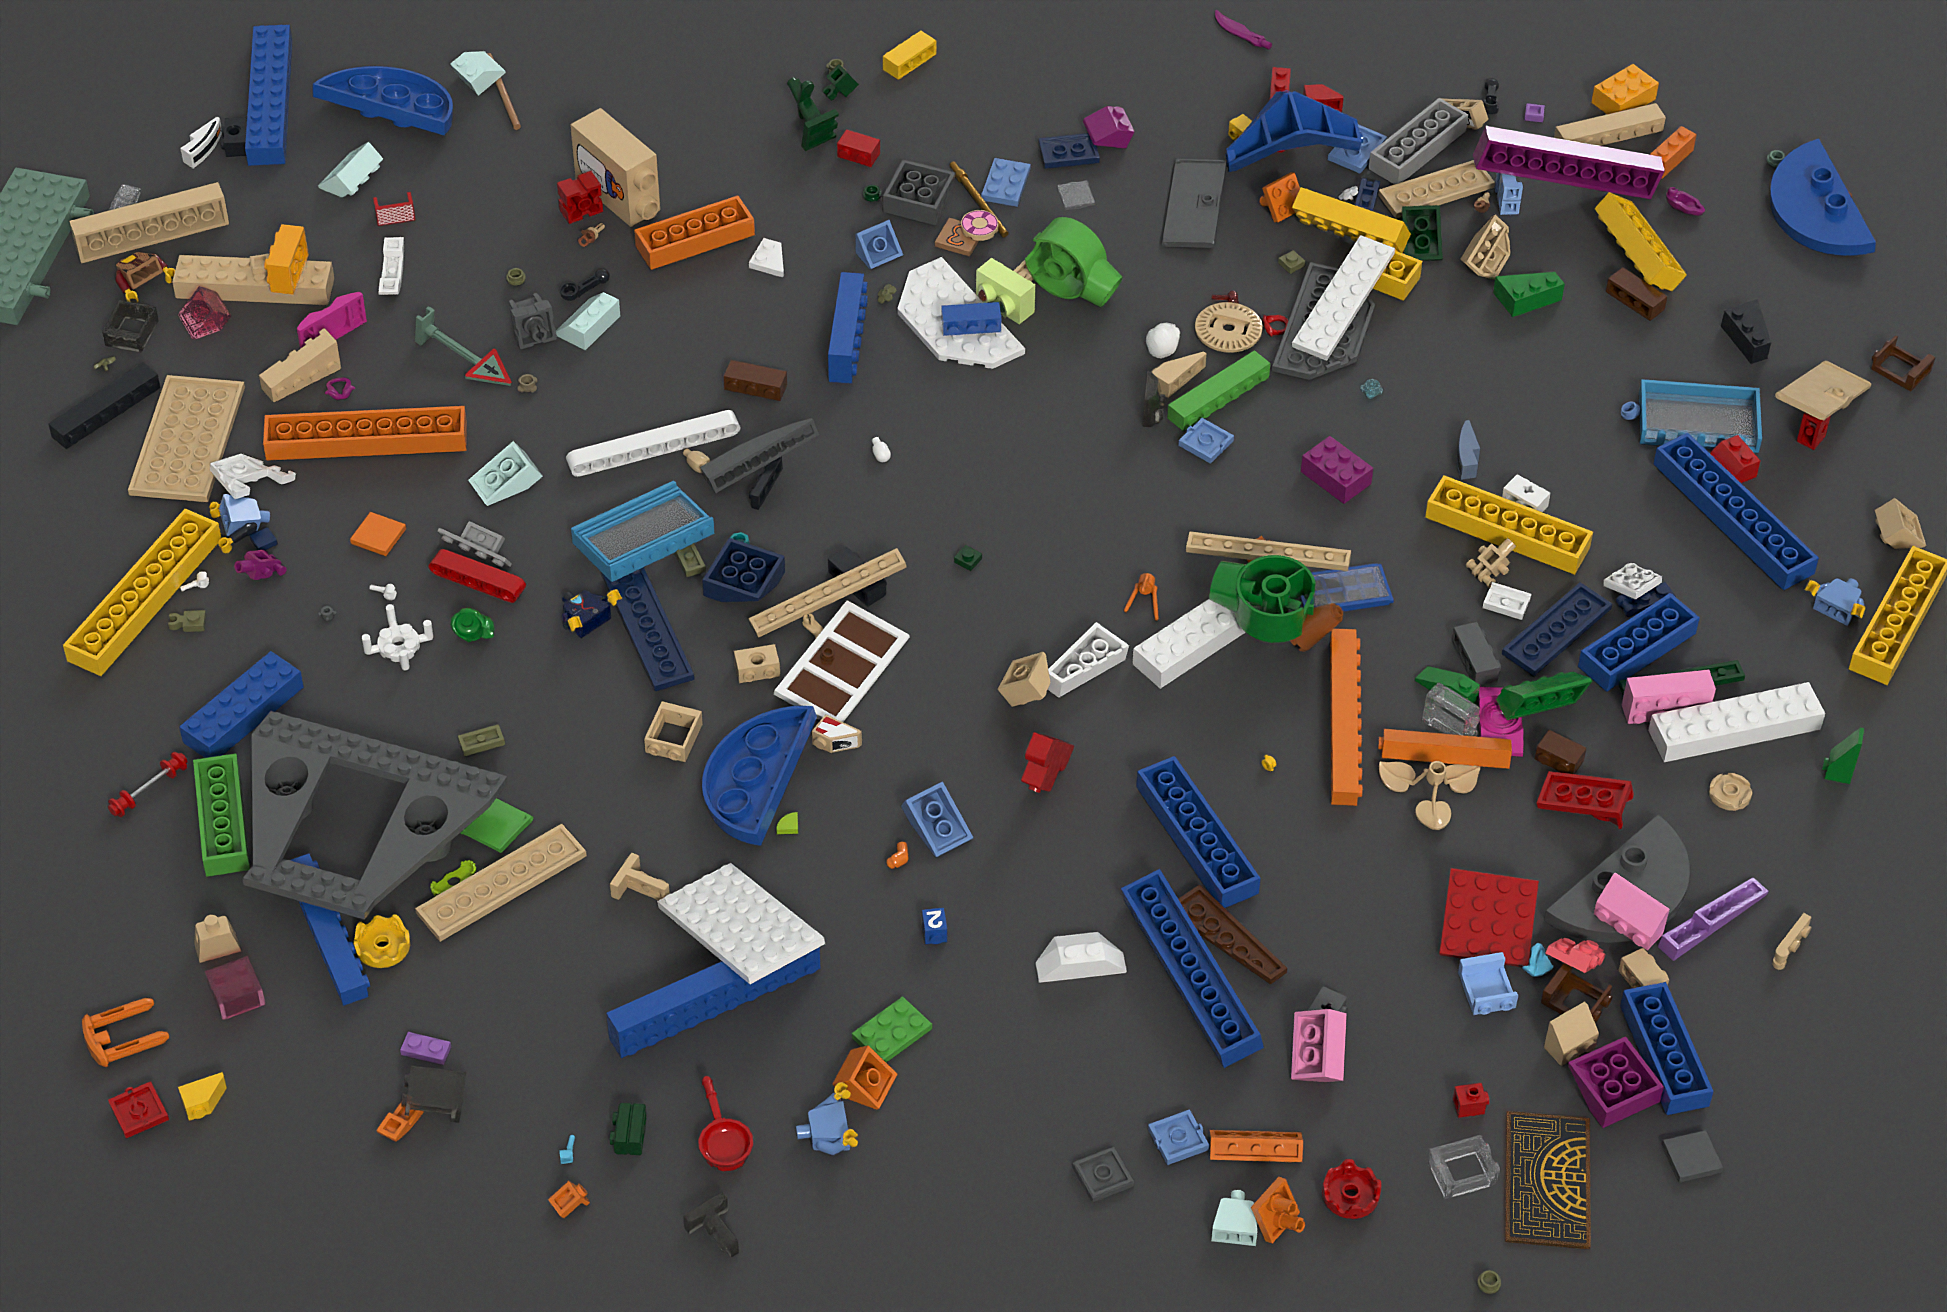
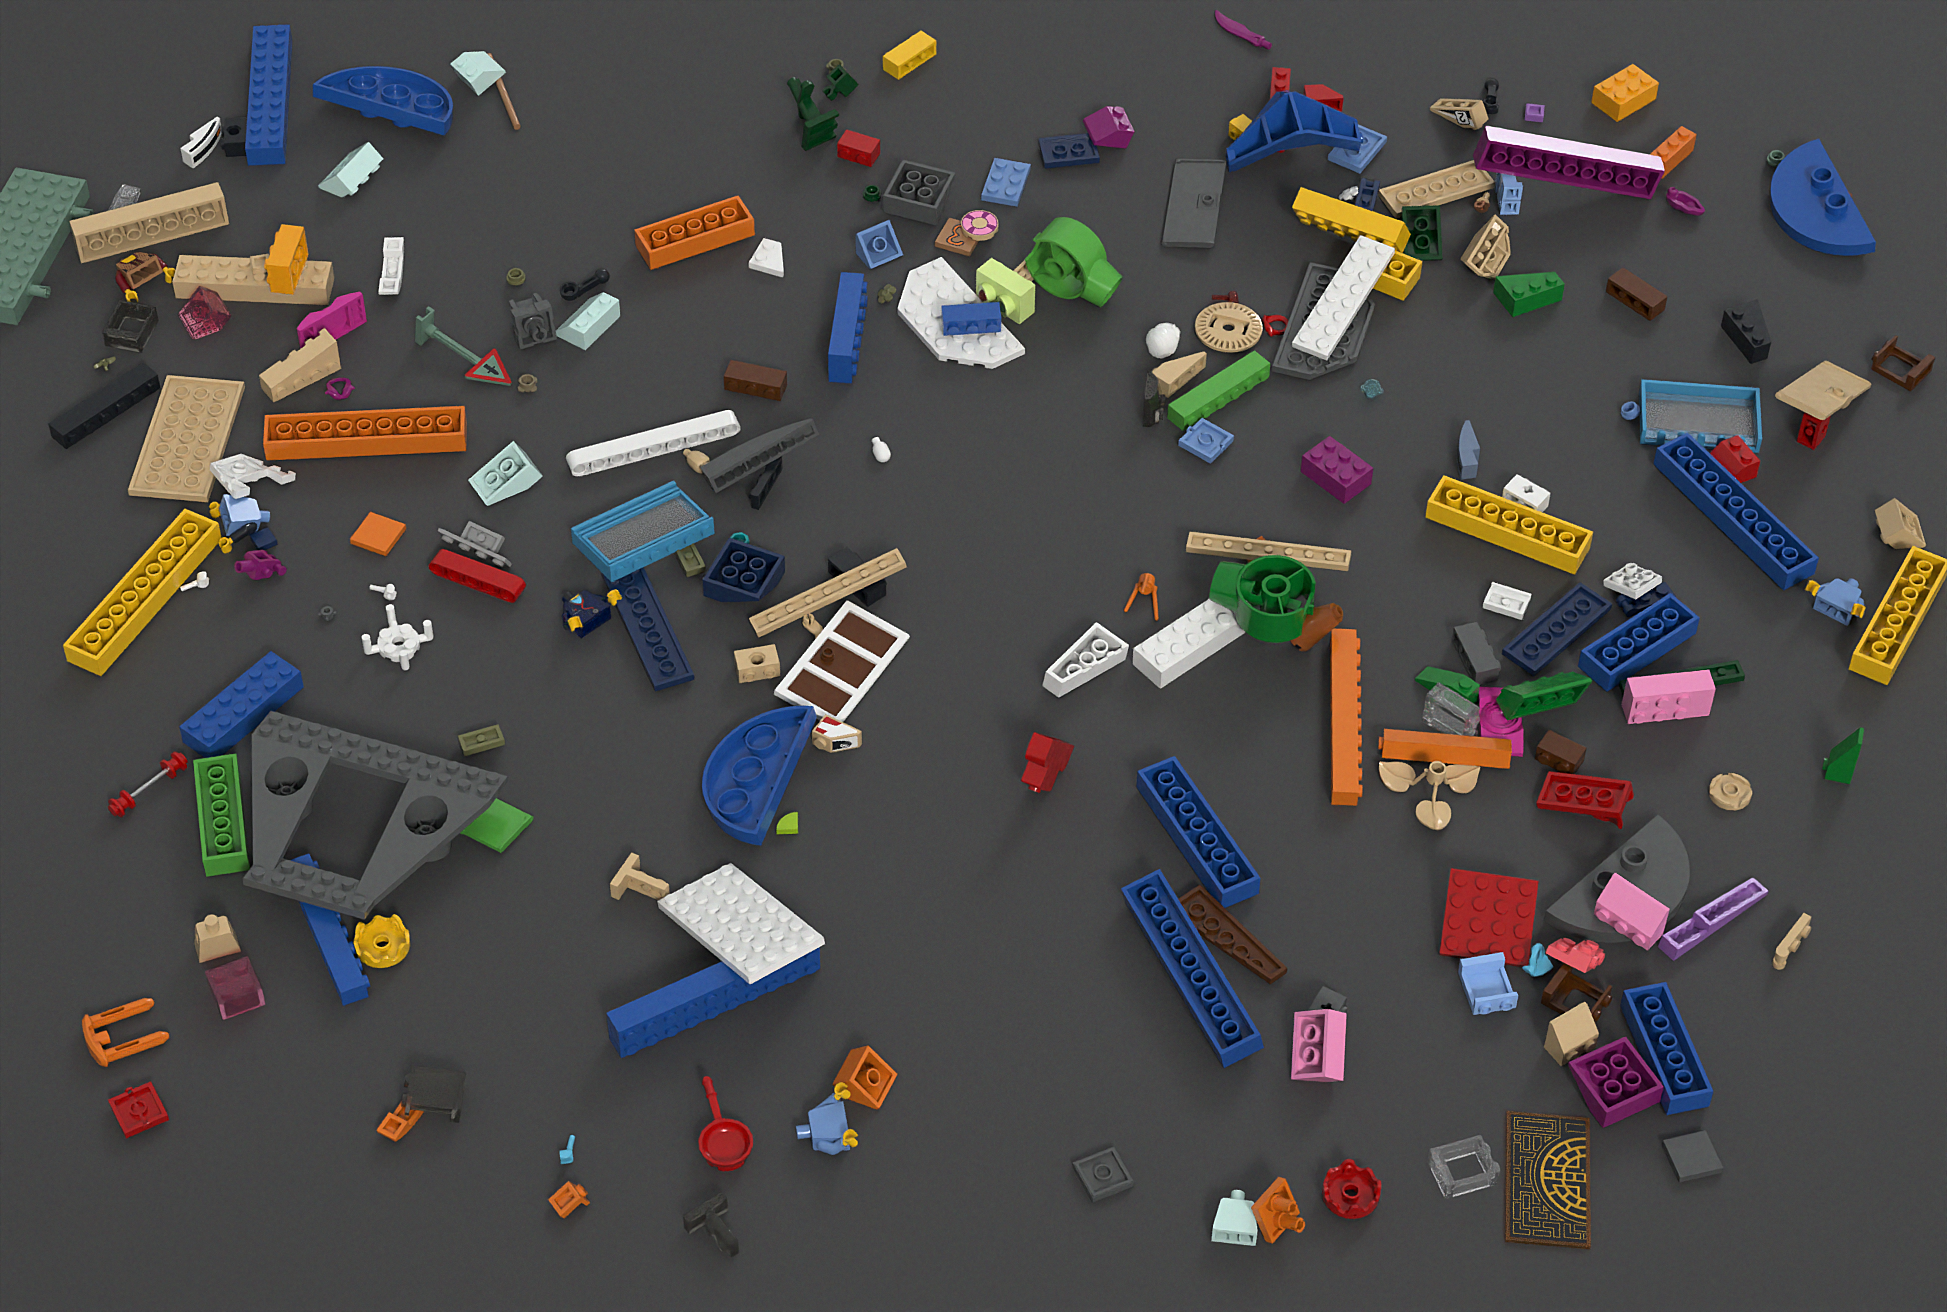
olive plate [168,610,206,632] -> none
yellow slope [178,1072,227,1121] -> none
red panel [373,192,415,226] -> none
medium lavender plate [400,1032,451,1065] -> none
tan plate [415,824,587,942] -> none
lime piece [430,860,476,897] -> none
green hair [450,608,495,643] -> none
red brick [557,171,603,224] -> none
tan brick [571,108,660,227] -> none
pearl gold piece [578,223,605,247] -> none
dark green brick [610,1103,647,1155] -> none
tan window [644,702,703,762] -> none
bright green plate [852,996,932,1063] -> none
orange arm [886,842,908,869] -> none
medium blue slope [901,781,973,857] -> none
blue brick [922,908,947,944] -> none
pearl gold bar [949,161,1009,238] -> none
dark green plate [954,545,982,571] -> none
tan slope [998,652,1050,707] -> none
white wedge [1036,932,1127,983] -> none
clear piece [1057,181,1095,210] -> none
medium blue plate [1148,1109,1209,1165] -> none
orange fence [1209,1130,1303,1162] -> none
orange plate [1260,172,1300,222] -> none
yellow piece [1261,755,1277,771] -> none
olive plate [1278,250,1305,274] -> none
clear piece [1300,563,1394,611] -> none
light grey brick [1369,98,1468,185] -> none
red brick [1453,1083,1489,1118] -> none
tan piece [1466,538,1516,588] -> none
olive plate [1477,1270,1501,1294] -> none
tan brick [1554,103,1666,146] -> none
yellow brick [1595,192,1687,291] -> none
tan brick [1619,948,1669,988] -> none
white brick [1648,682,1825,762] -> none

